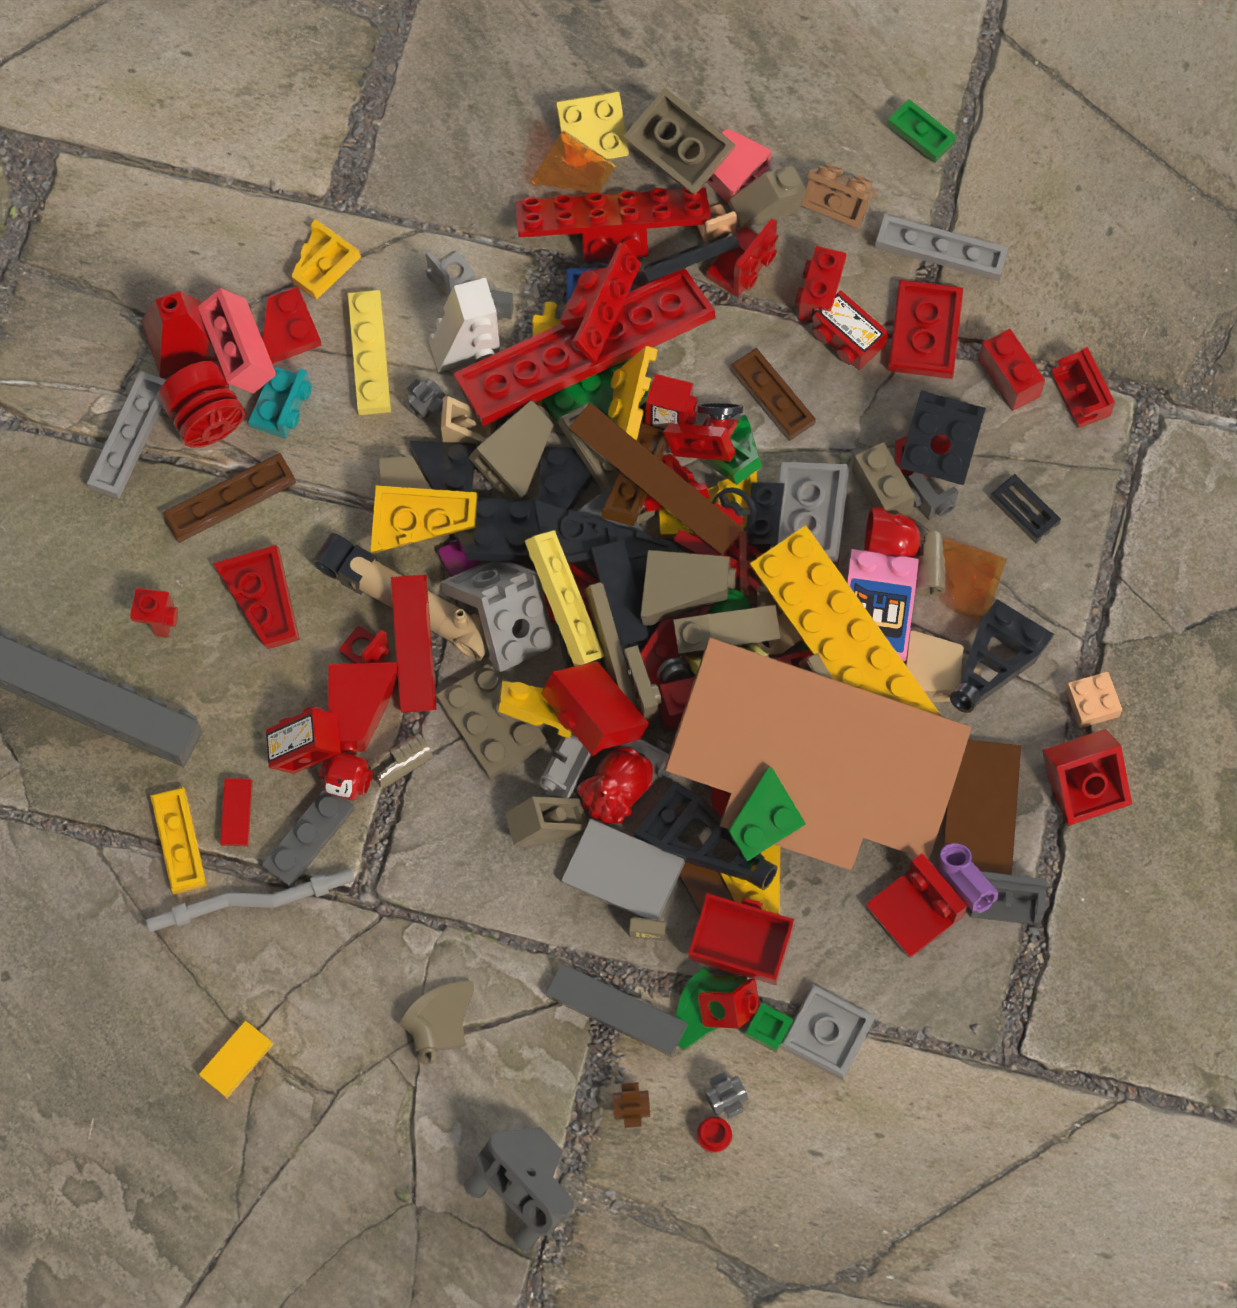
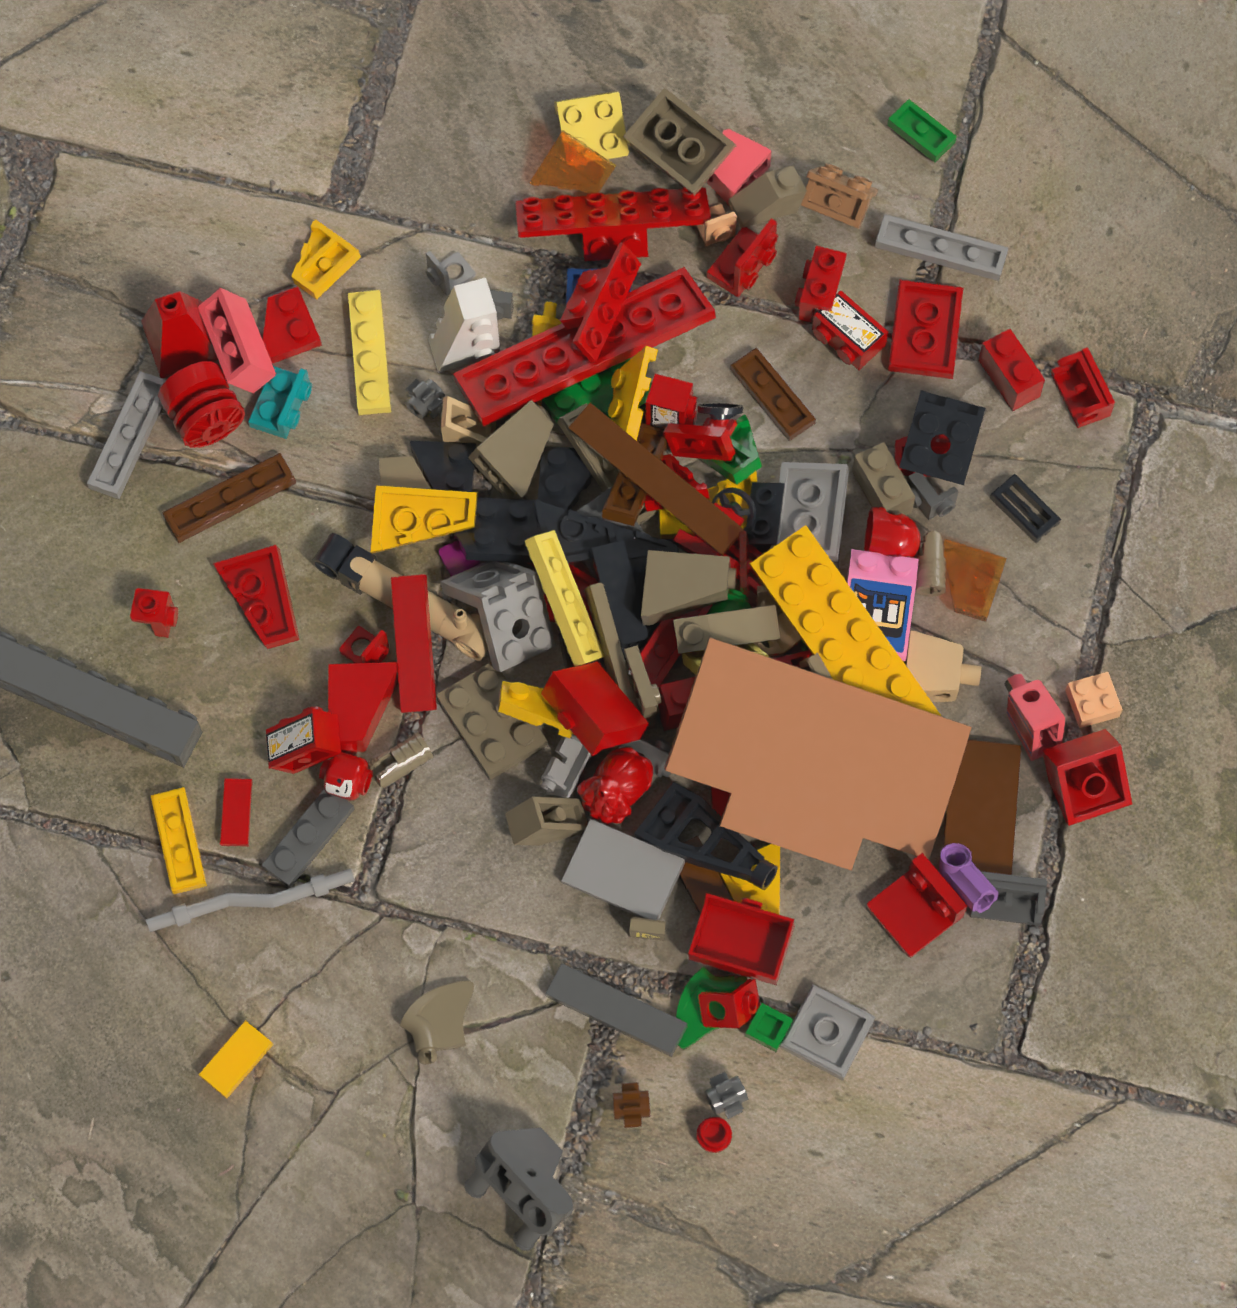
black tile [644,231,740,282] -> none
dark grey plate [657,657,690,684] -> none
green wing [727,766,806,861] -> none
black plate [950,599,1054,713] -> none
none -> coral torso [1004,674,1065,761]

